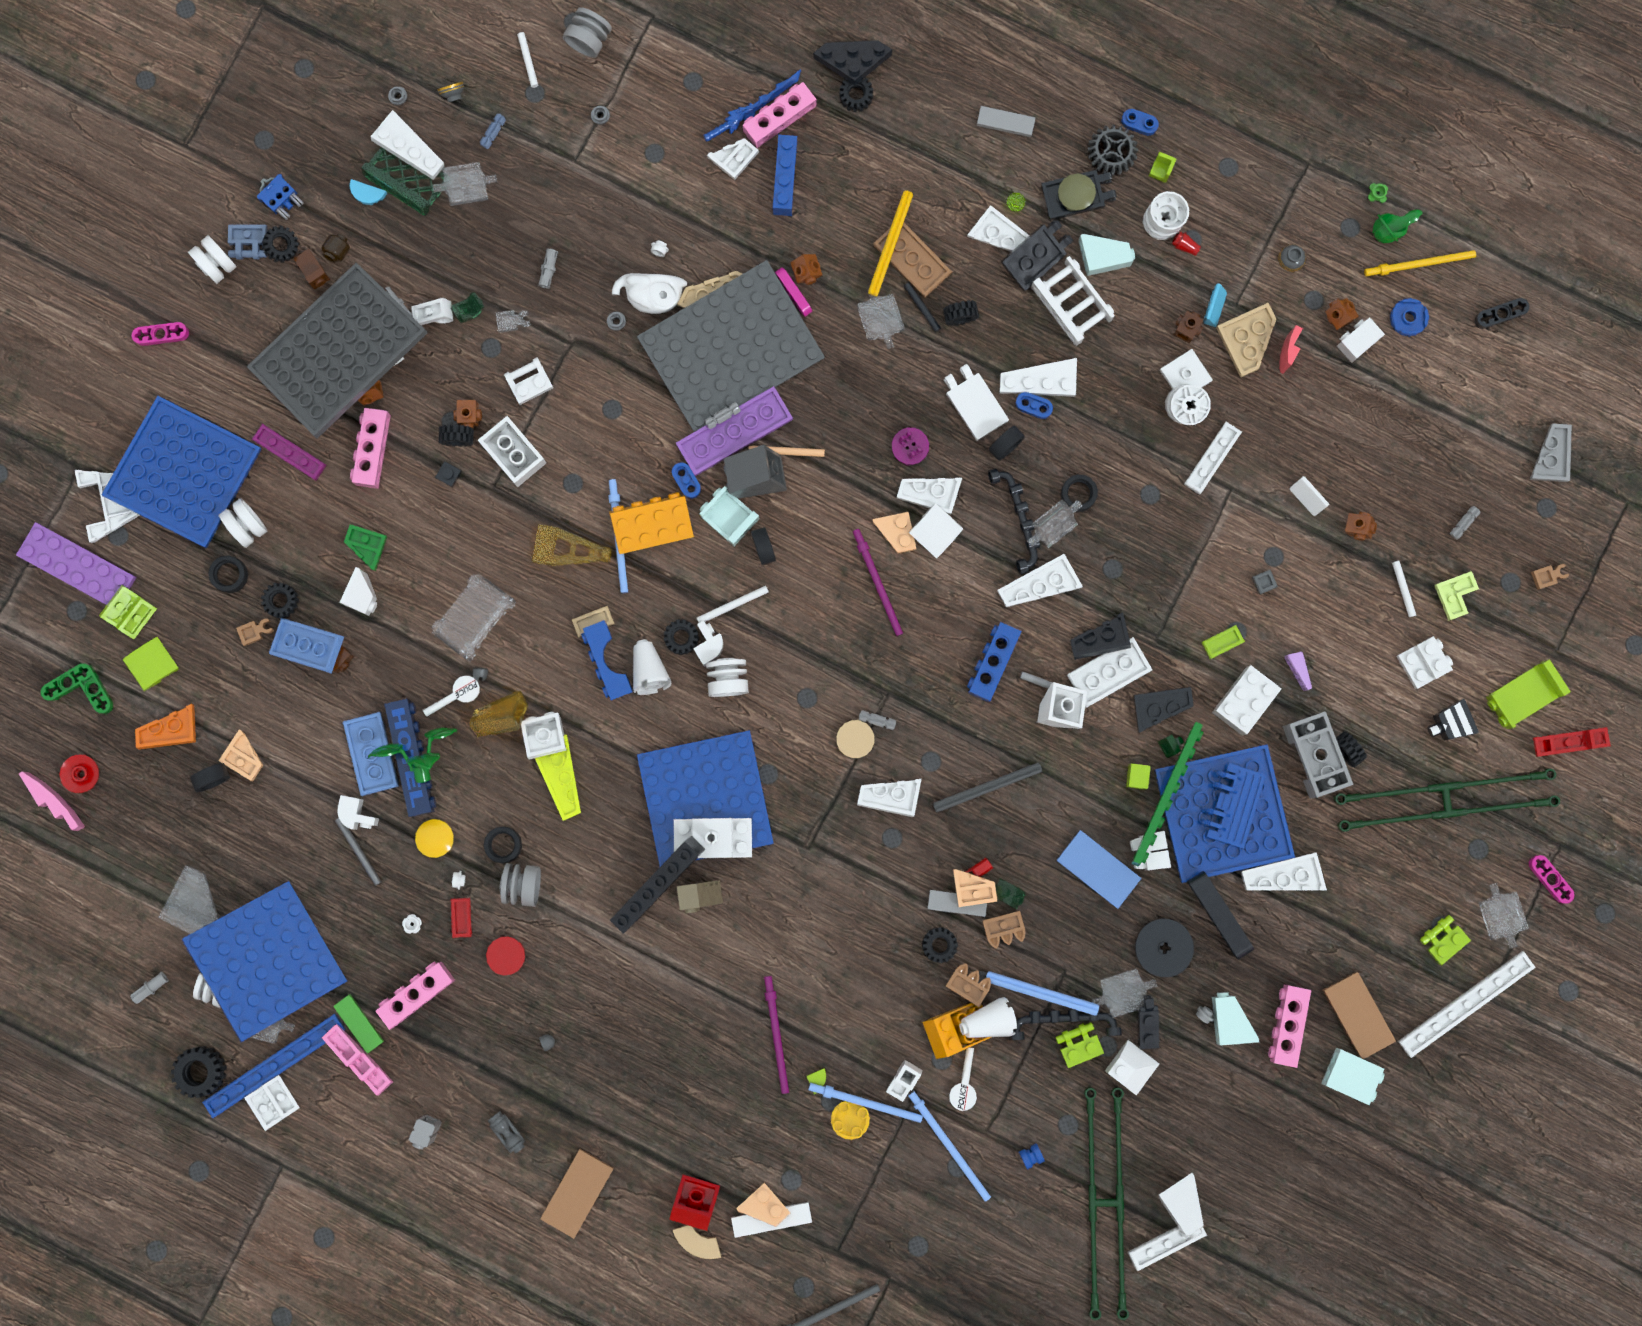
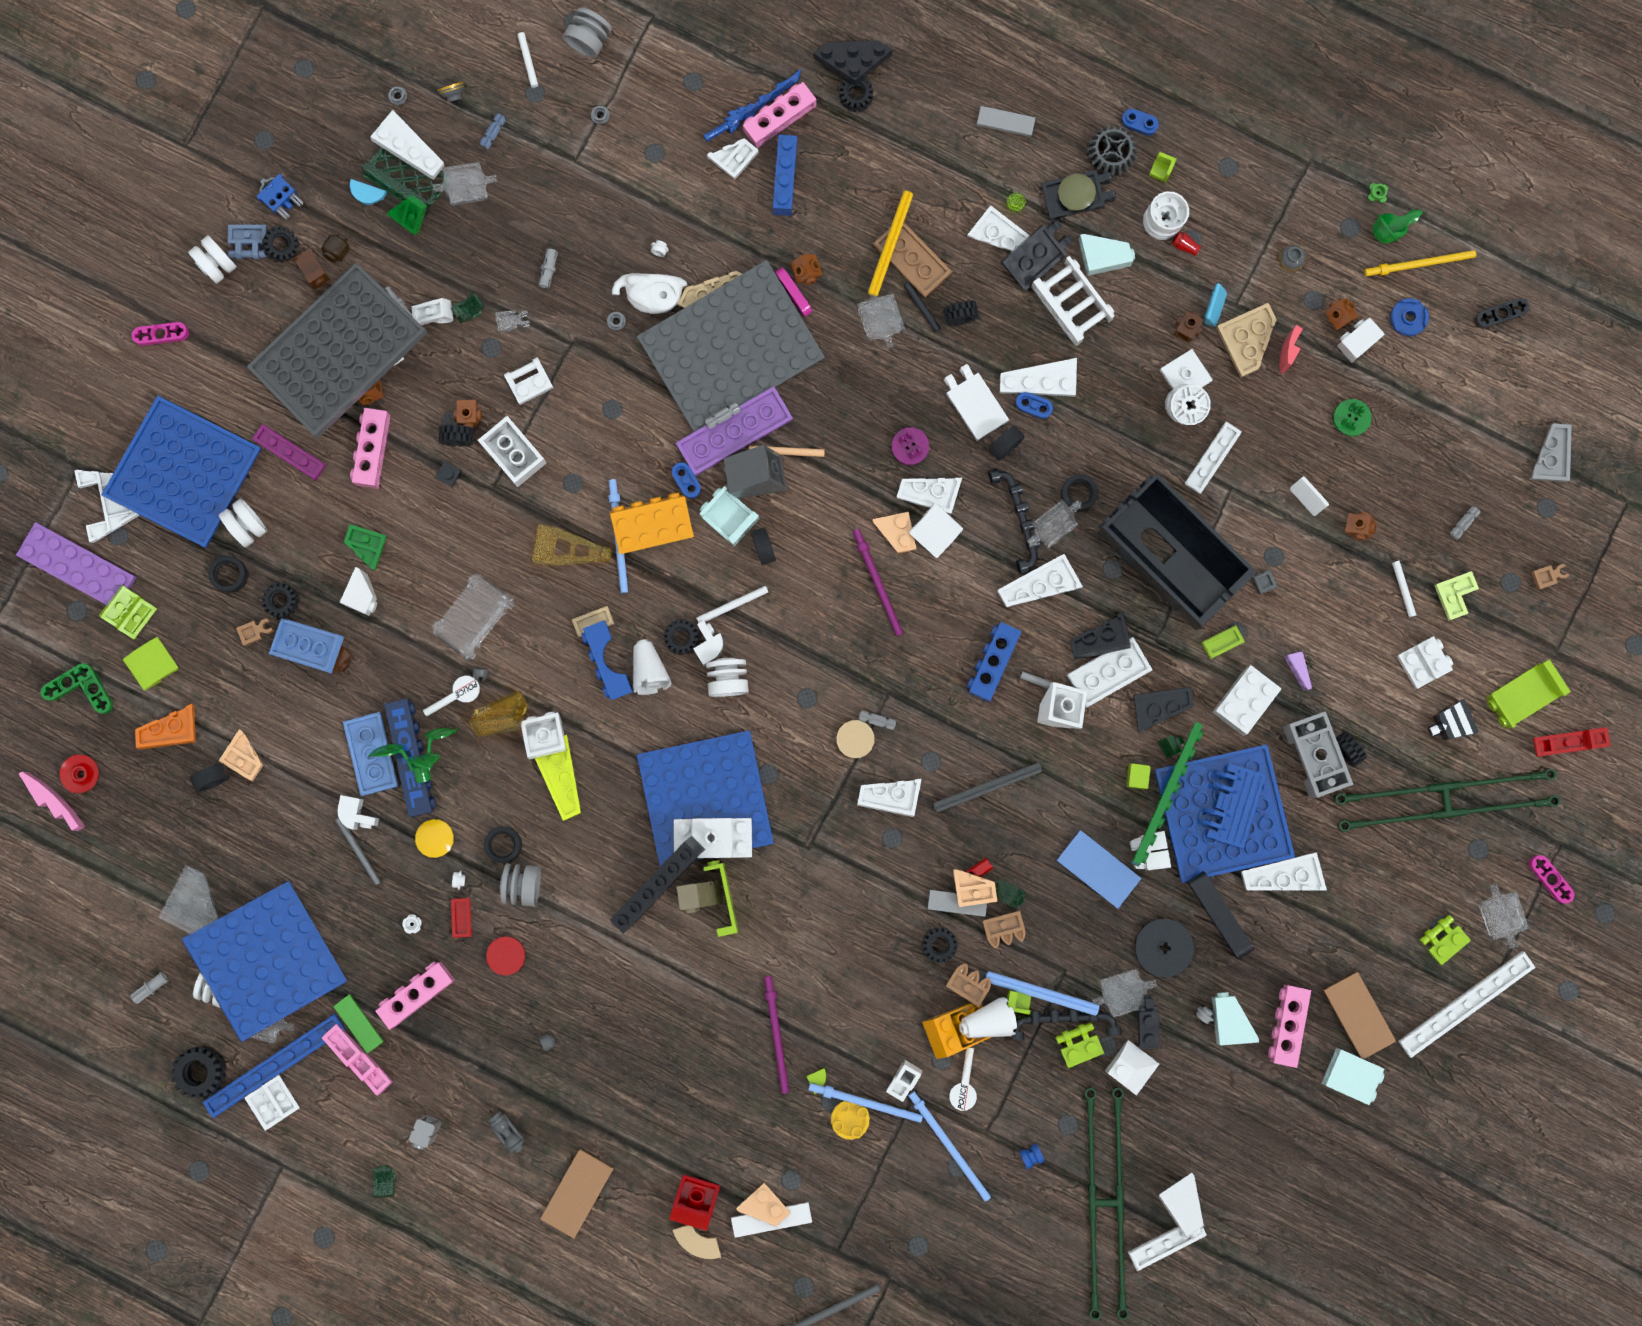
none -> clear green bracket [372,1165,396,1198]
none -> green wing [387,195,427,235]
none -> lime panel [704,860,739,937]
none -> lime panel [1006,990,1031,1014]
none -> black panel [1097,473,1257,631]
none -> green plate [1333,399,1372,437]

